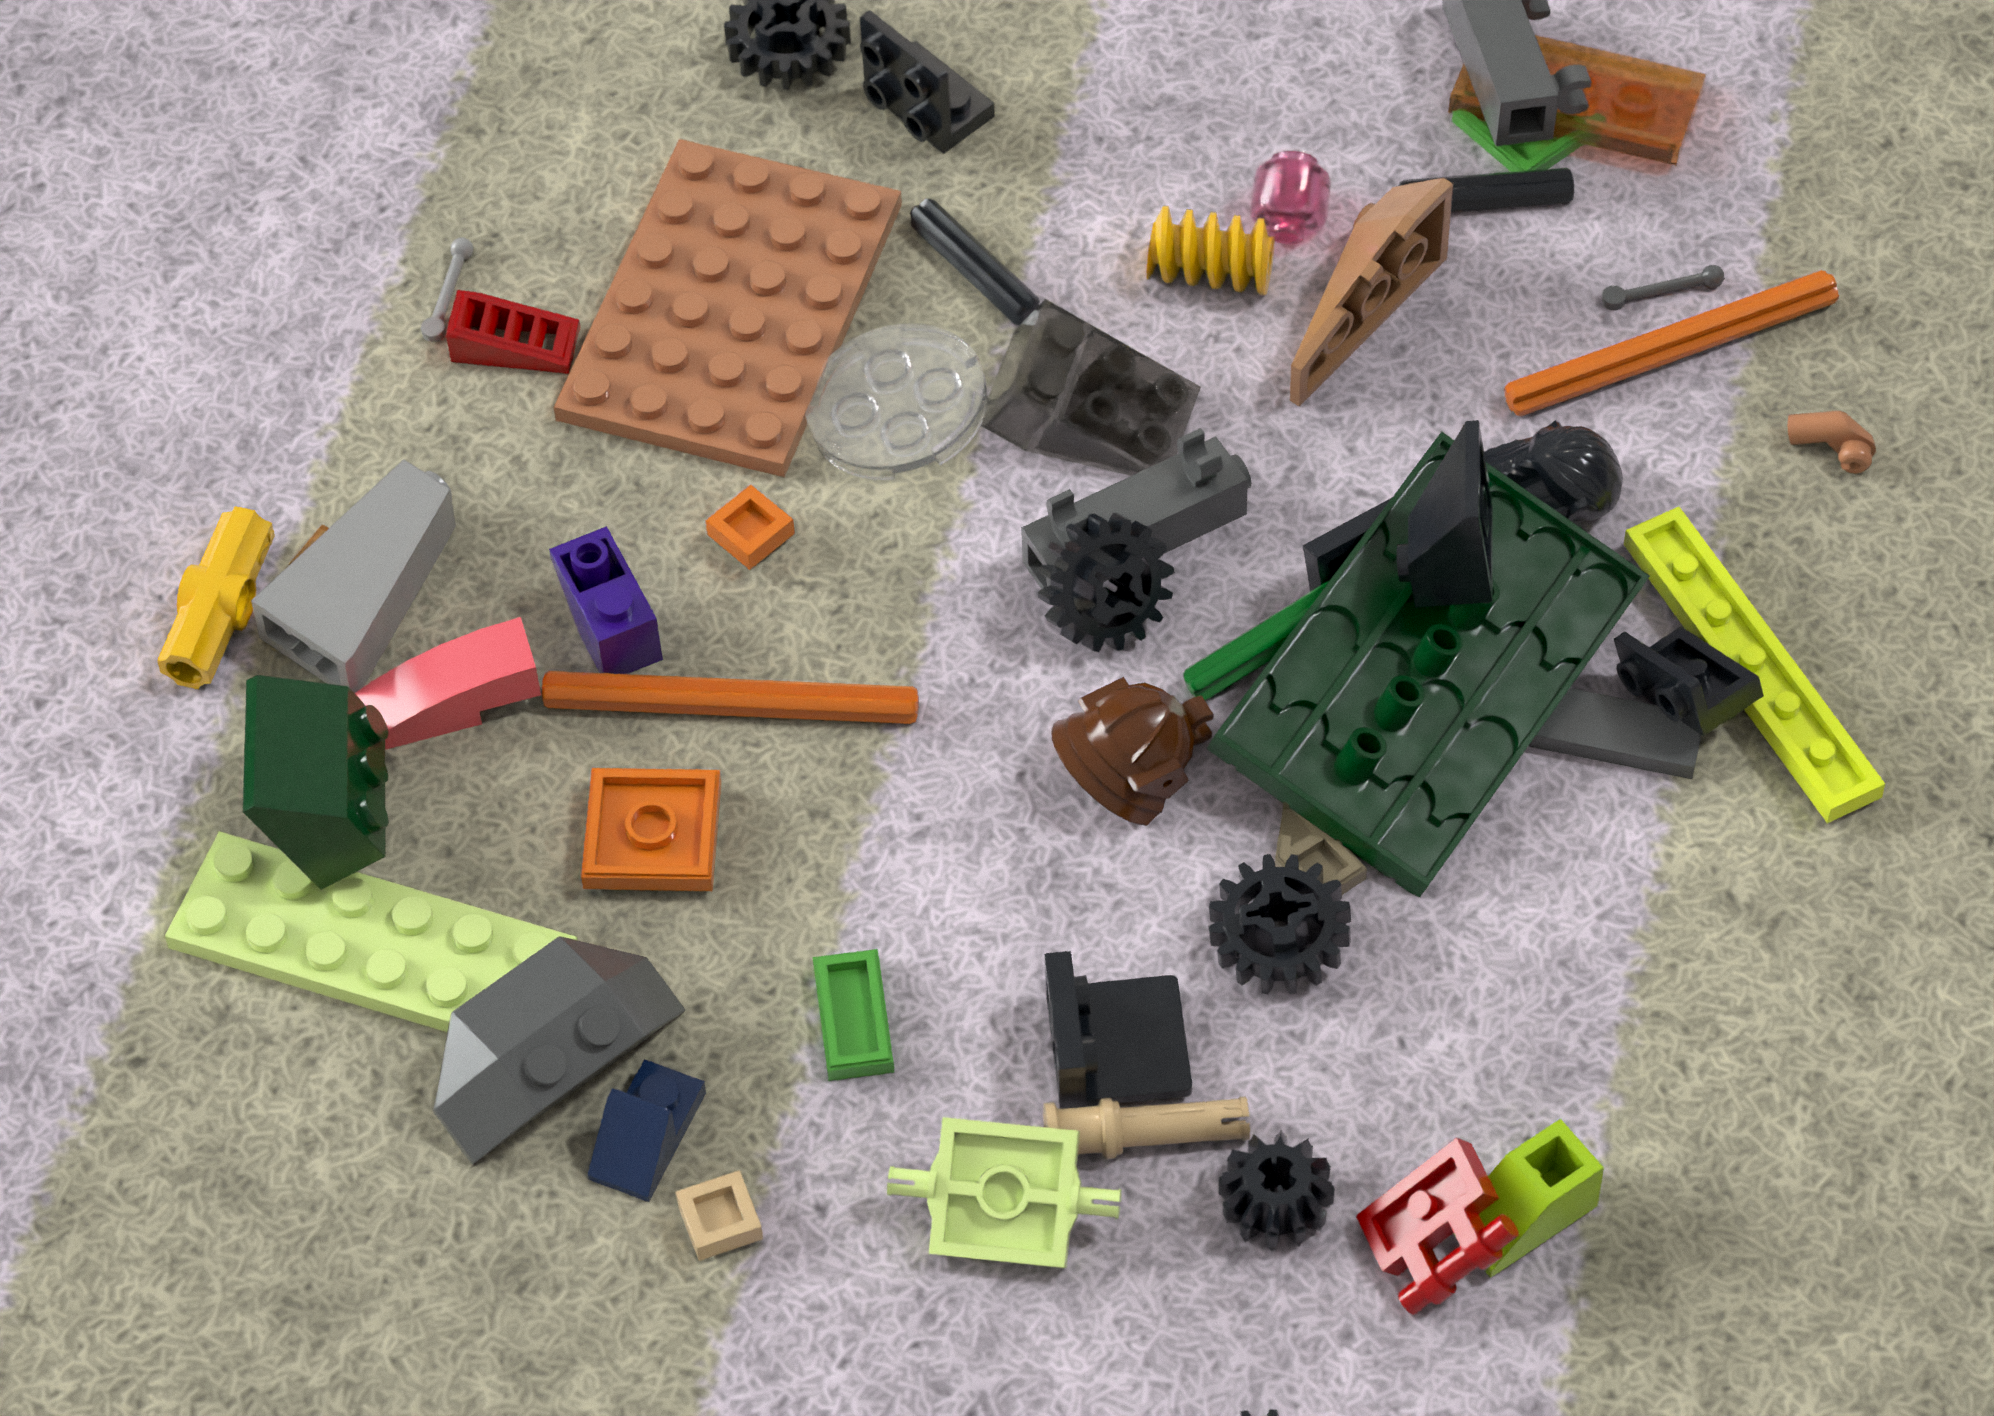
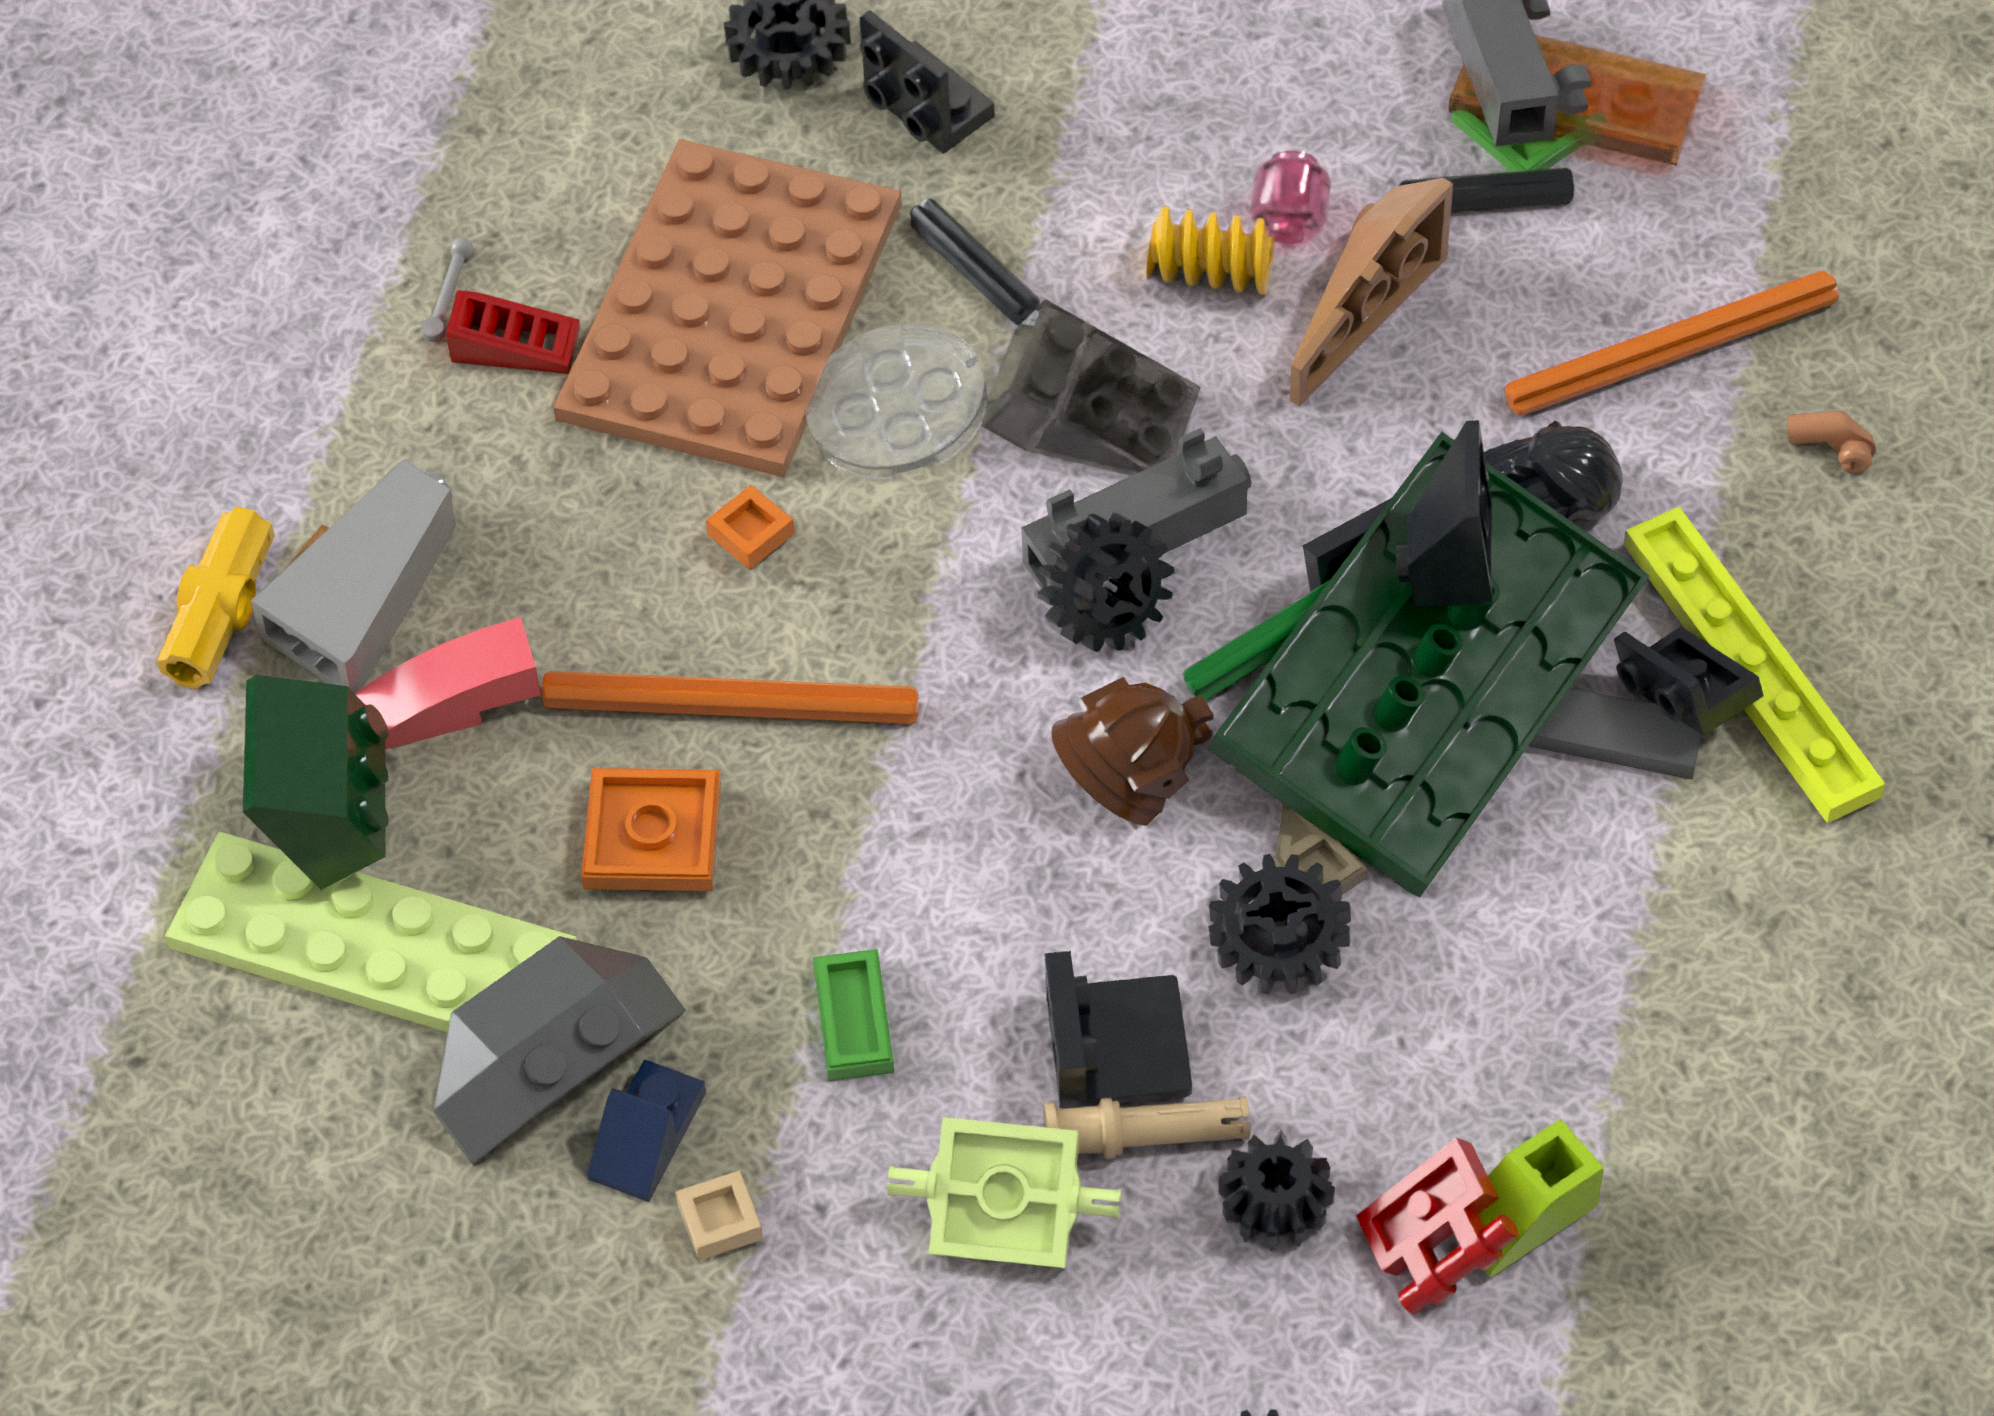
dark purple slope [549,526,663,674] -> none
dark grey hinge [1602,265,1725,310] -> none

